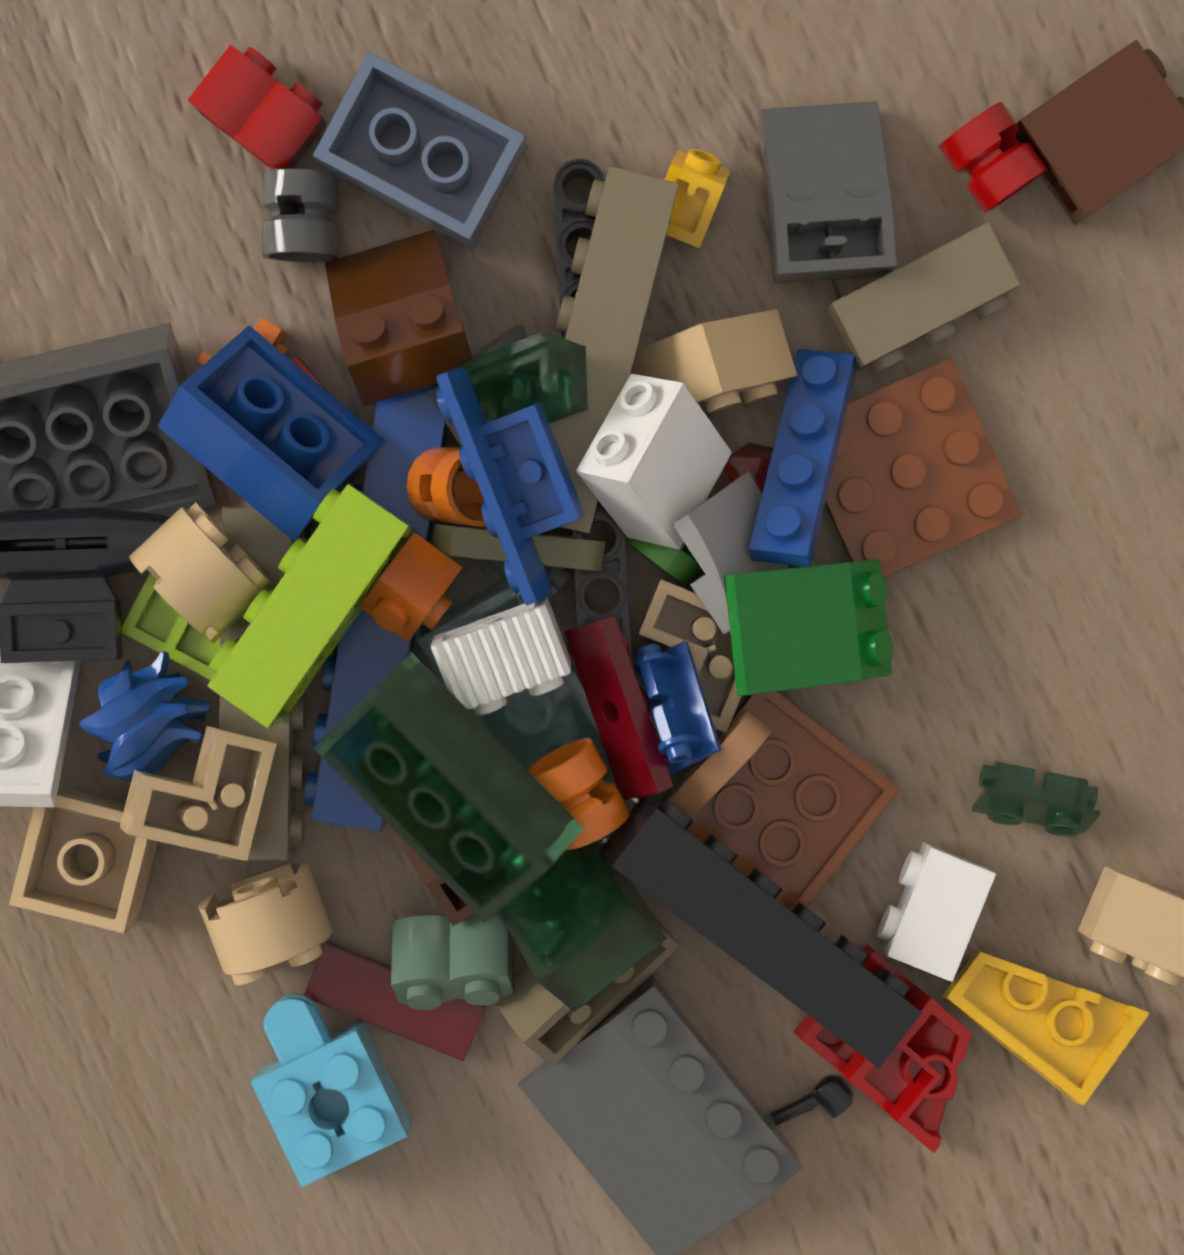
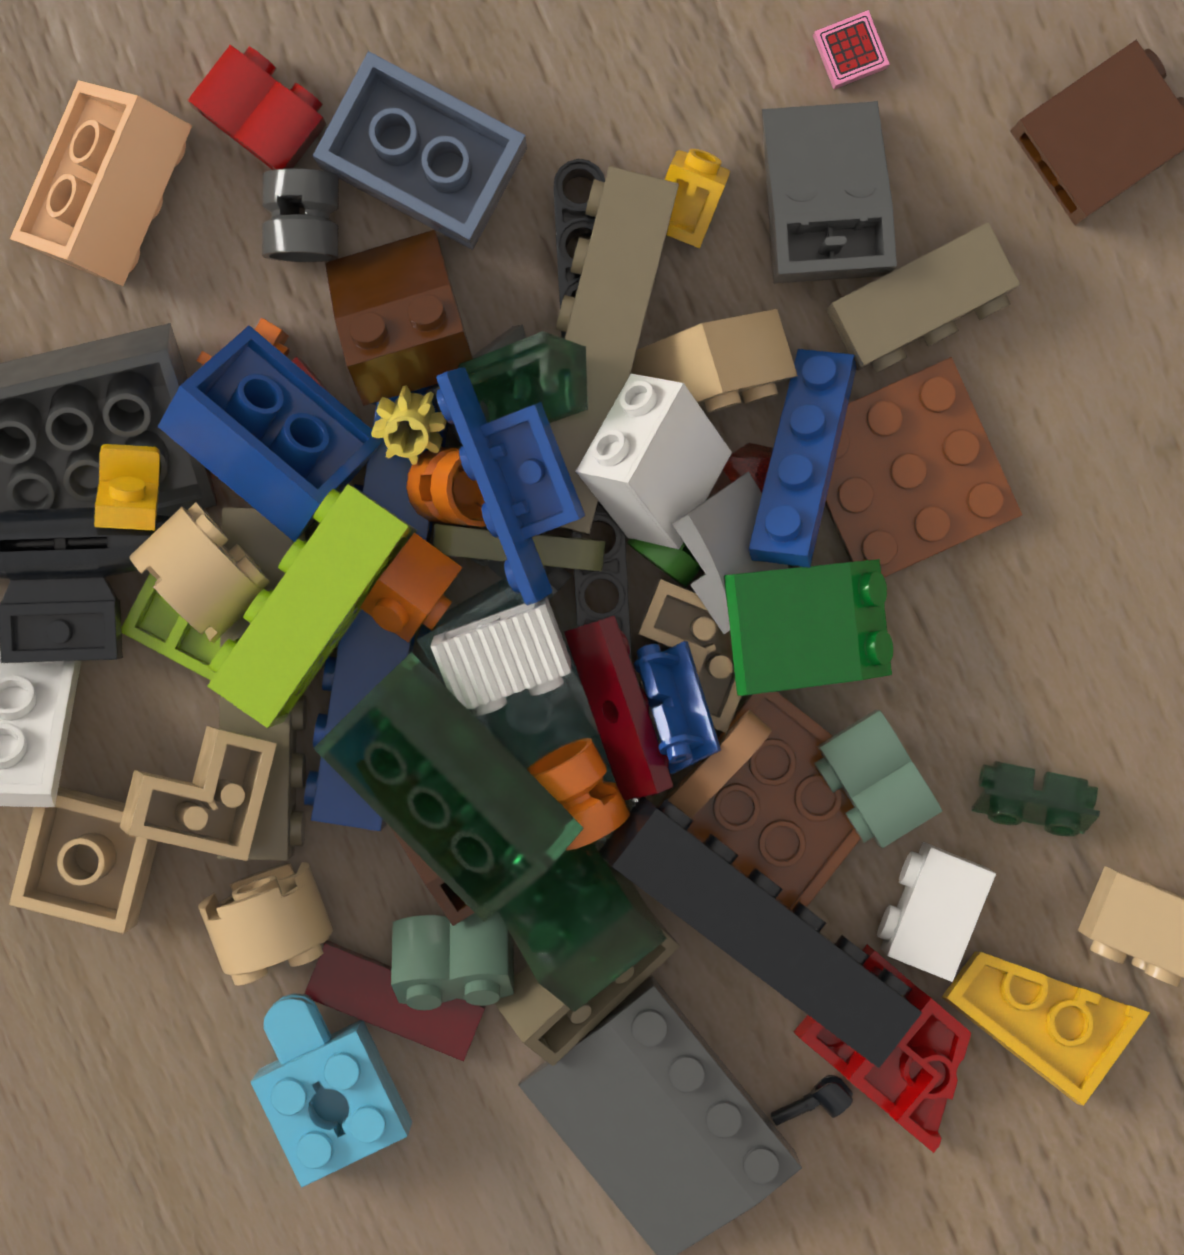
blue hair [79,651,211,782] -> none
red wheel [939,102,1048,214] -> none
none -> light nougat slope [10,80,192,286]
none -> yellow bracket [94,444,160,531]
none -> light yellow gear [371,385,447,465]
none -> tile [813,10,890,89]
none -> sand green brick [814,710,943,848]

